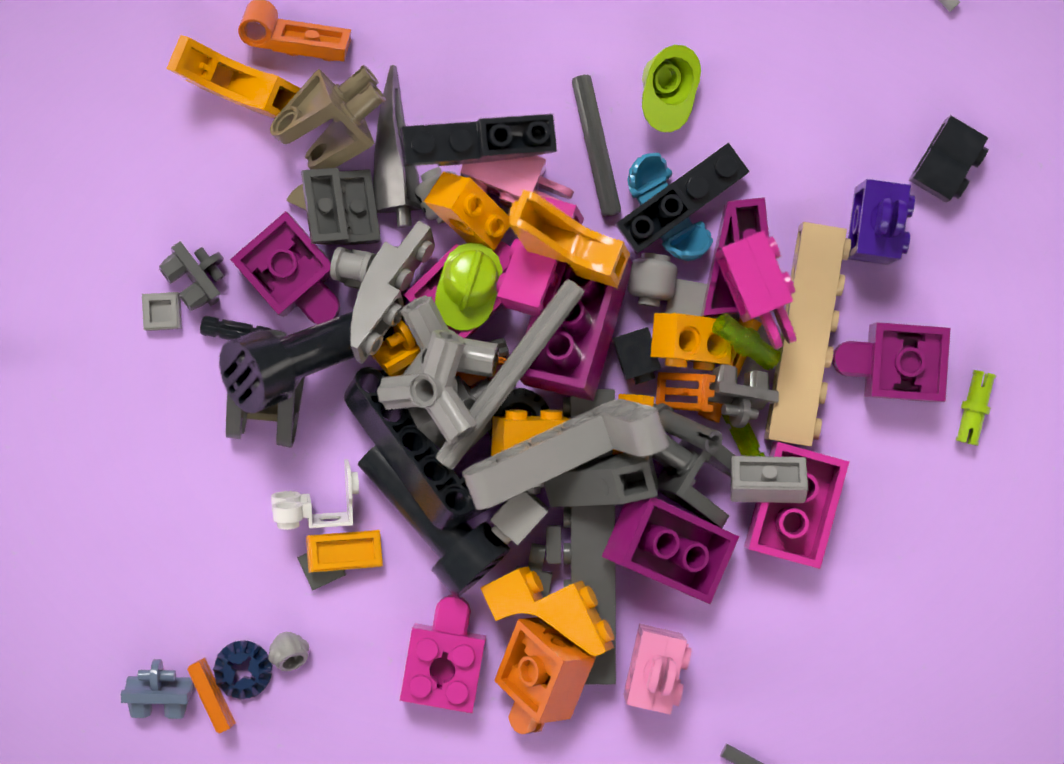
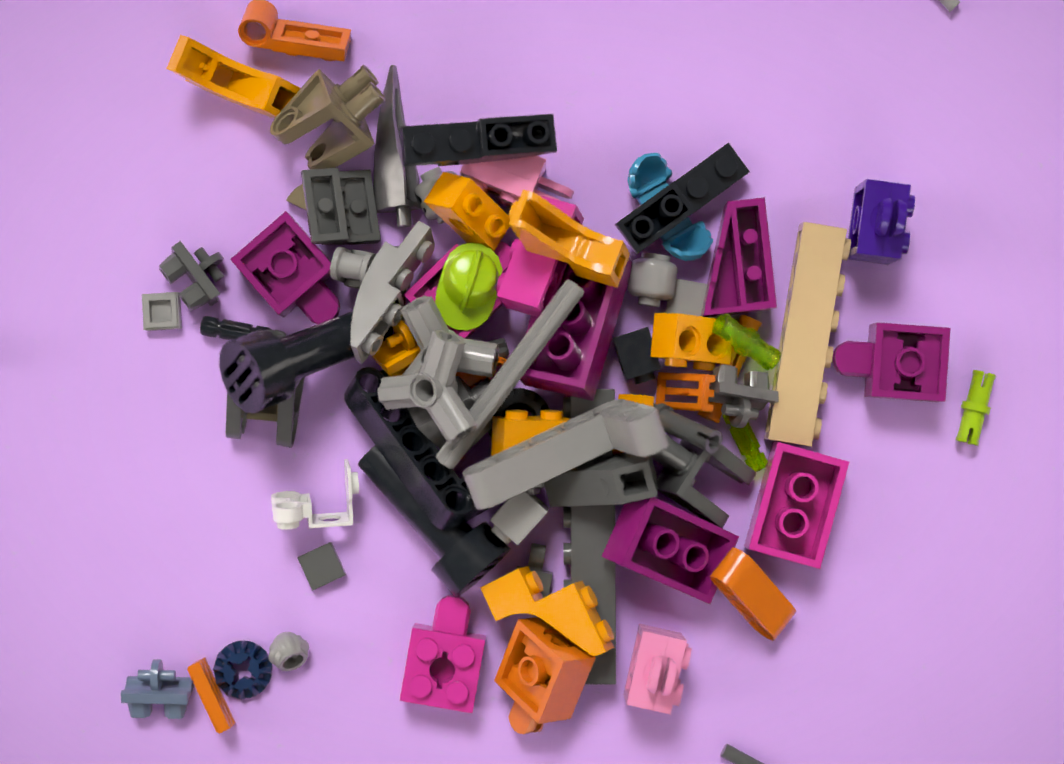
light orange tile [306,530,383,573] -> none
dark grey tile [546,525,561,564] -> none
dark grey axle [572,75,621,217] -> none
lime piece [642,44,701,133] -> none
dark pink brick [715,230,797,350] -> none
light grey slope [730,456,808,503] -> none
black brick [909,115,989,202] -> none
none -> orange beam [709,547,796,641]

